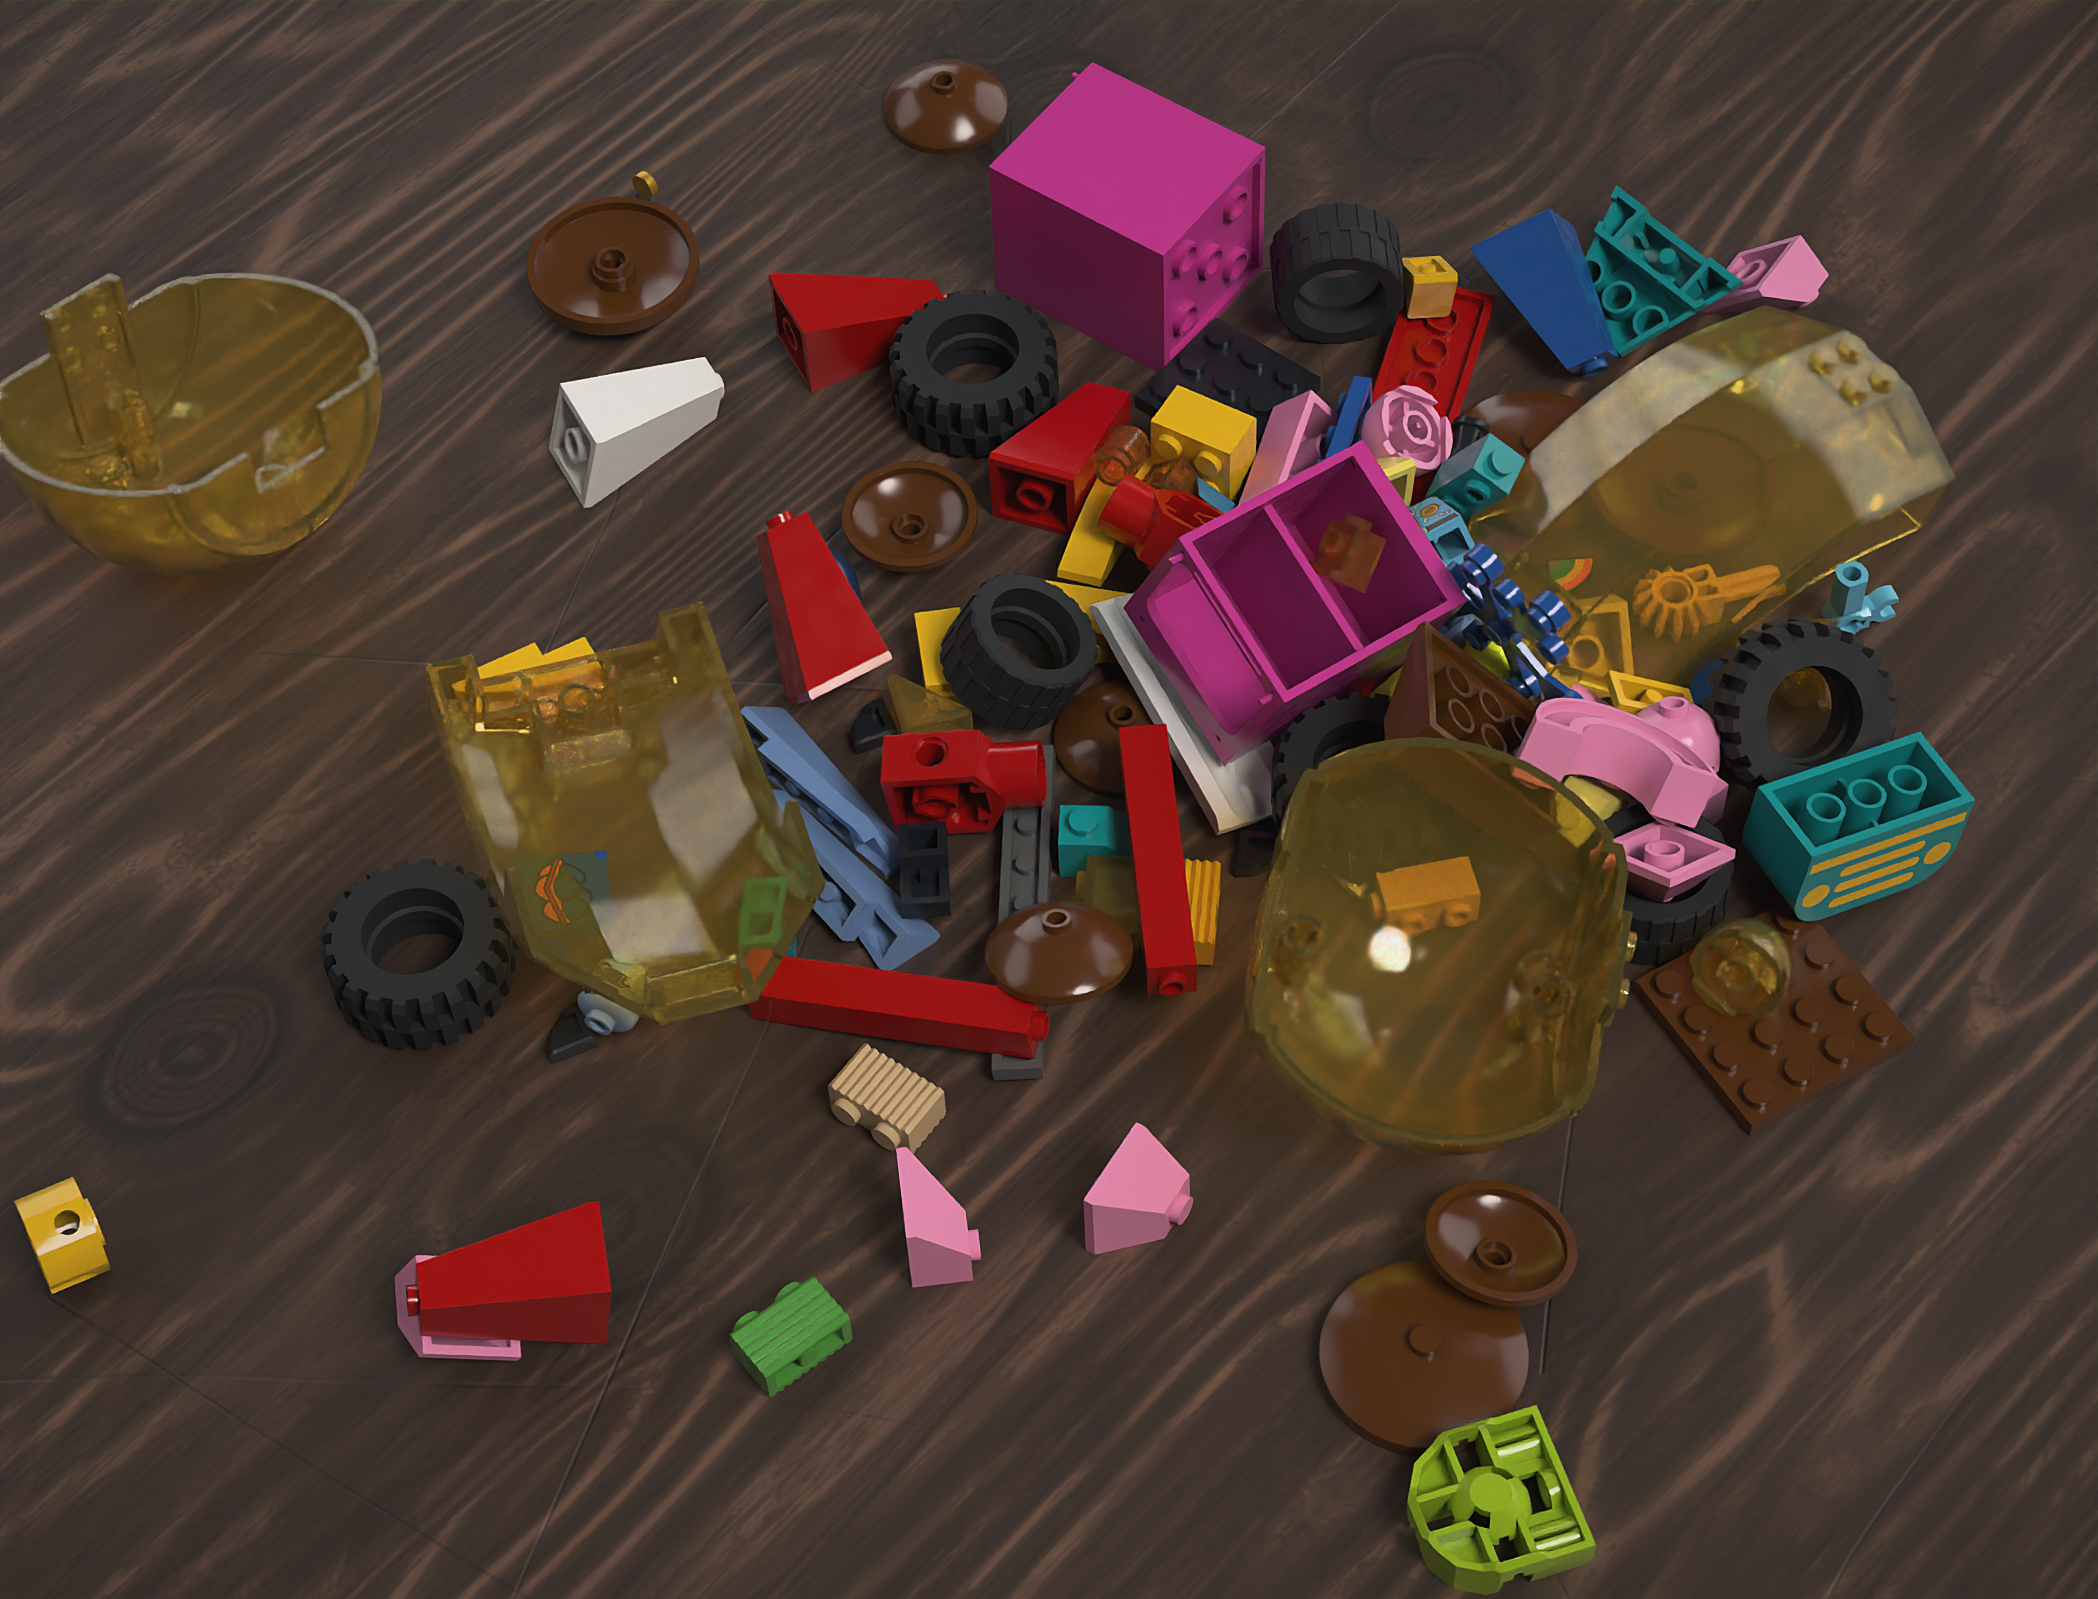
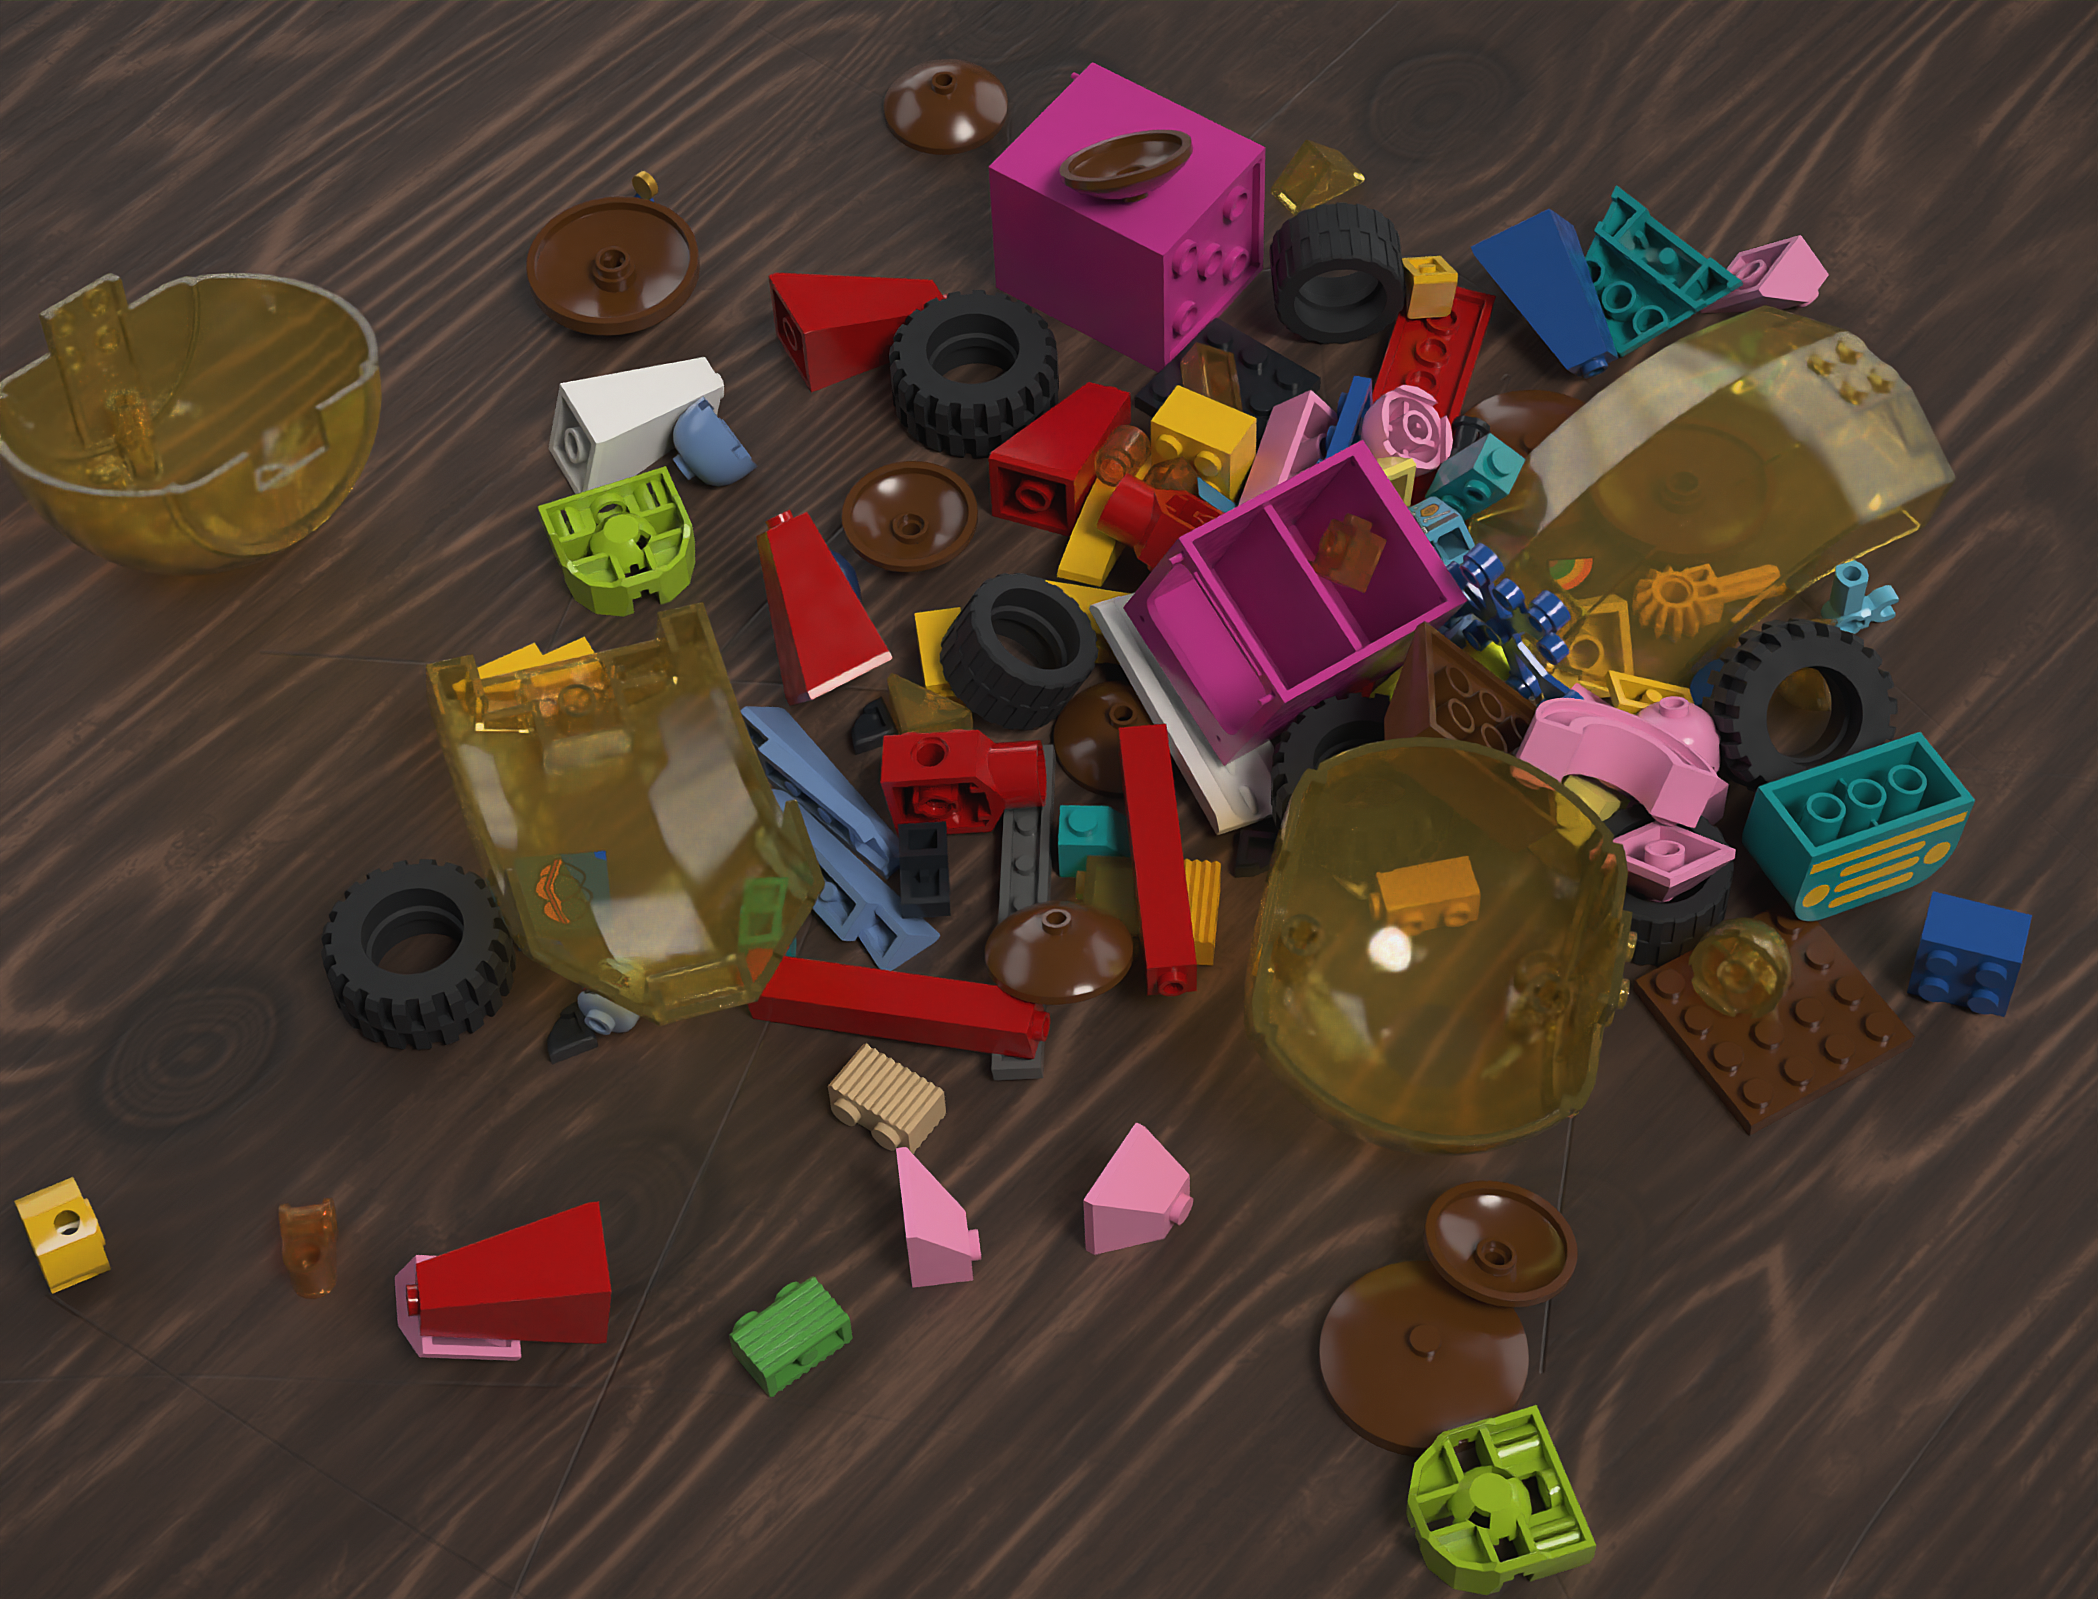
none -> clear orange piece [279,1197,338,1299]
none -> lime connector [537,466,695,617]
none -> medium blue cylinder [673,396,757,487]
none -> reddish brown dish [1059,130,1193,203]
none -> clear orange slope [1180,342,1243,412]
none -> clear yellow slope [1271,139,1365,216]
none -> blue brick [1907,891,2032,1017]

